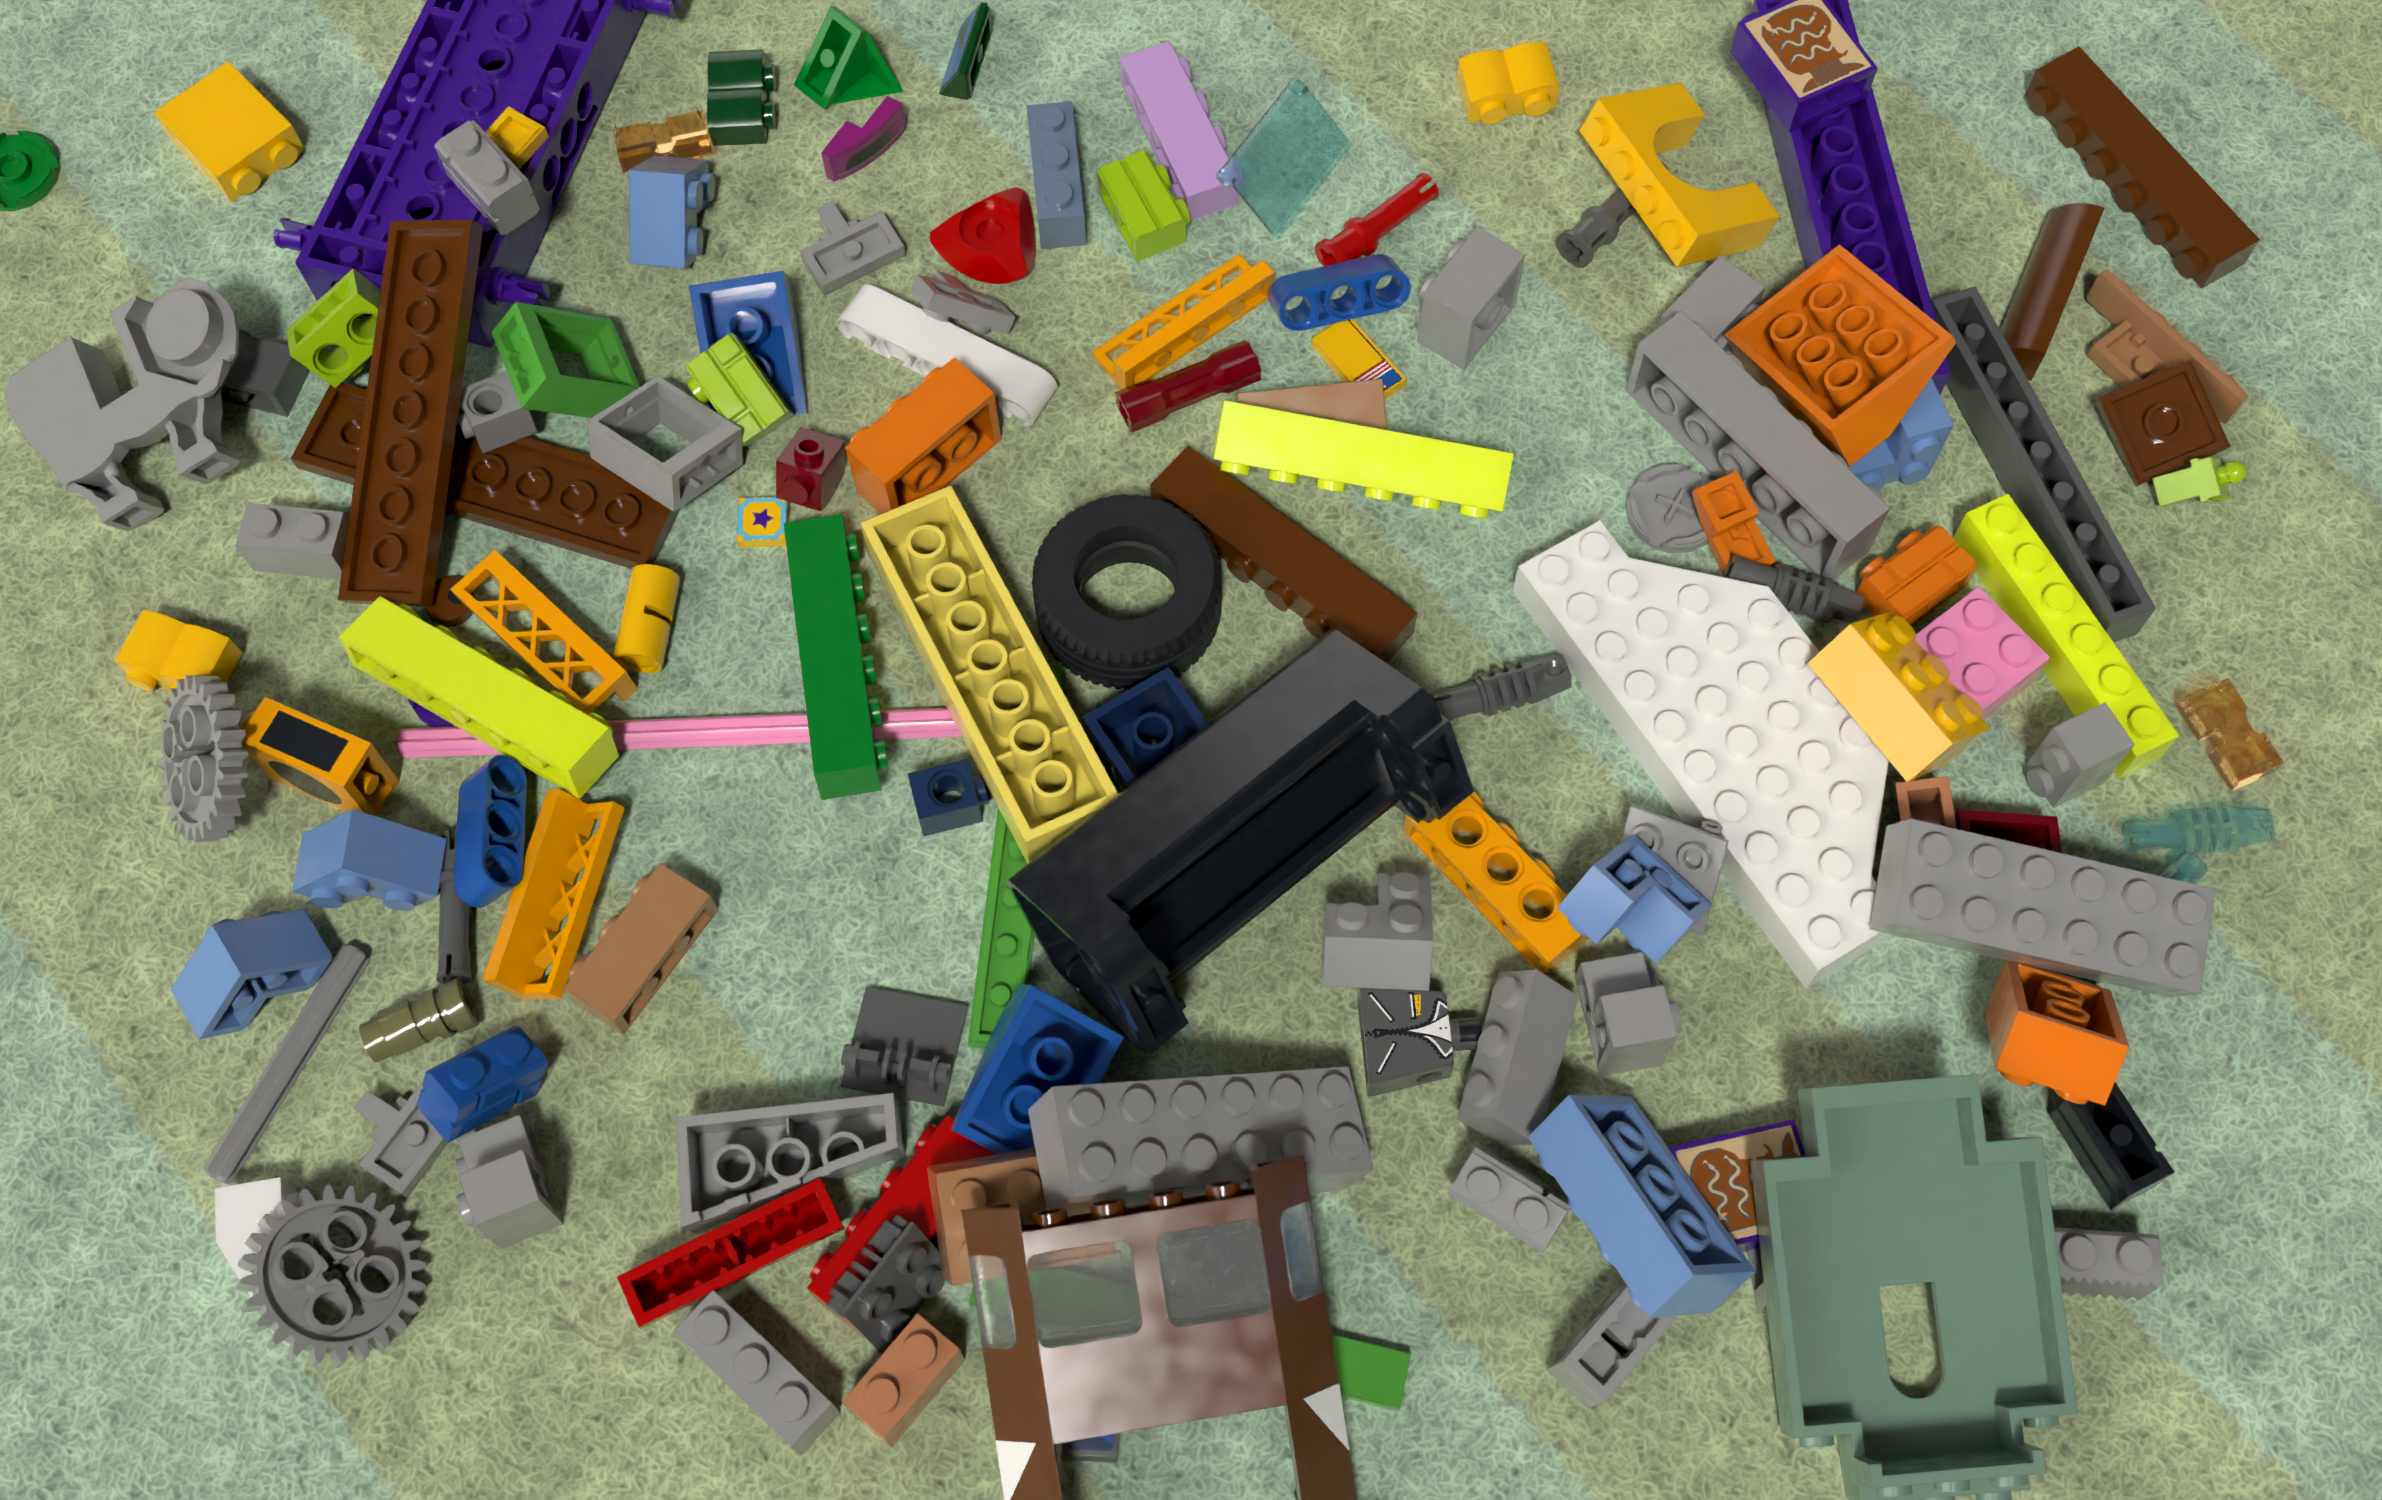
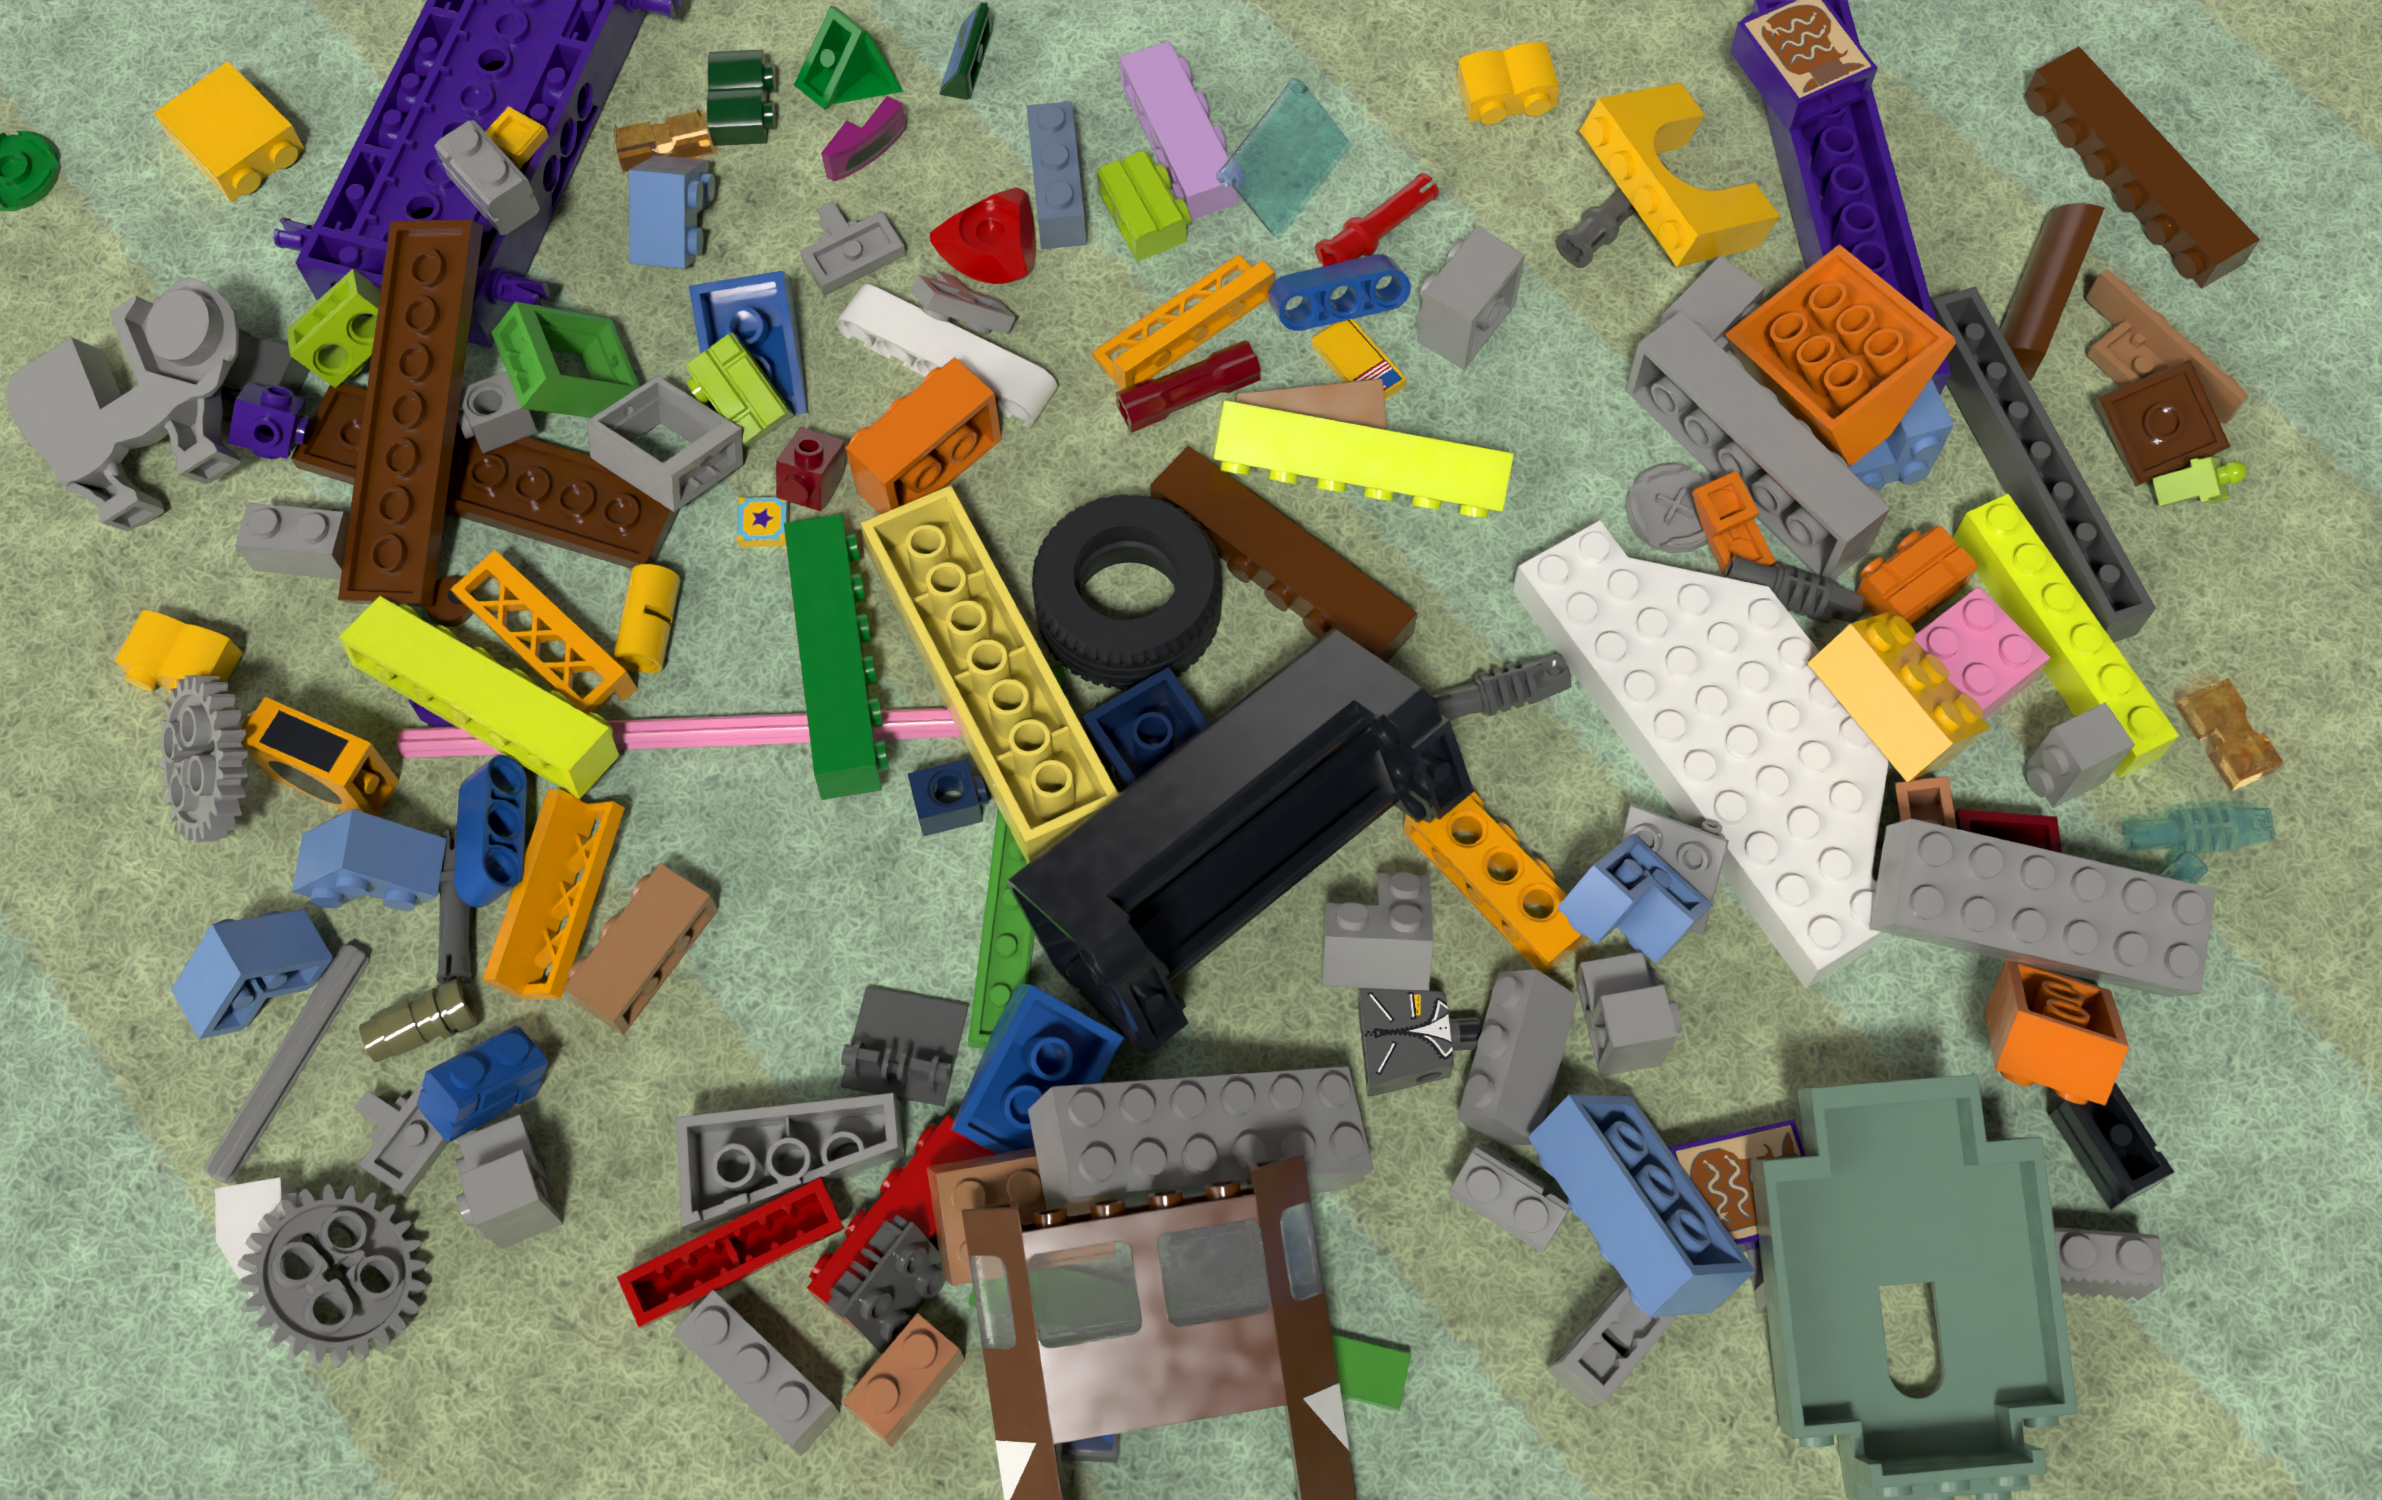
none -> dark purple brick [228,383,311,459]

